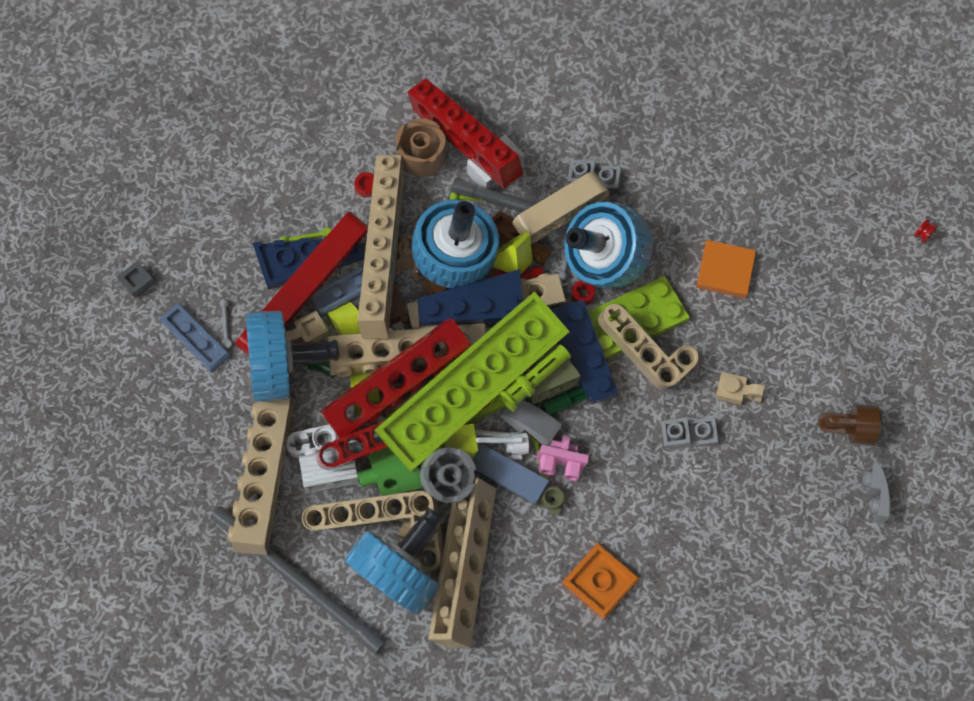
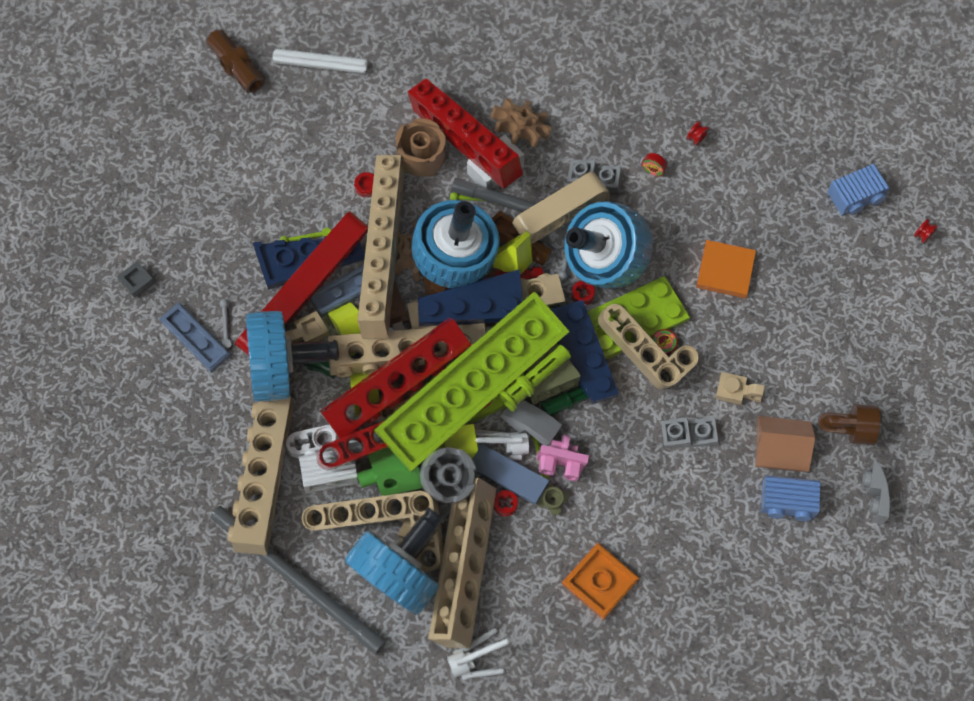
none -> reddish brown piece [206,29,264,93]
none -> white axle [273,49,368,74]
none -> white plant [447,628,510,681]
none -> medium nougat gear [490,98,552,147]
none -> red bush [494,490,518,517]
none -> tile [641,153,668,177]
none -> tile [652,329,678,356]
none -> red bush [686,121,710,146]
none -> nougat slope [755,416,815,473]
none -> medium blue brick [761,475,820,521]
none -> medium blue brick [827,163,890,215]

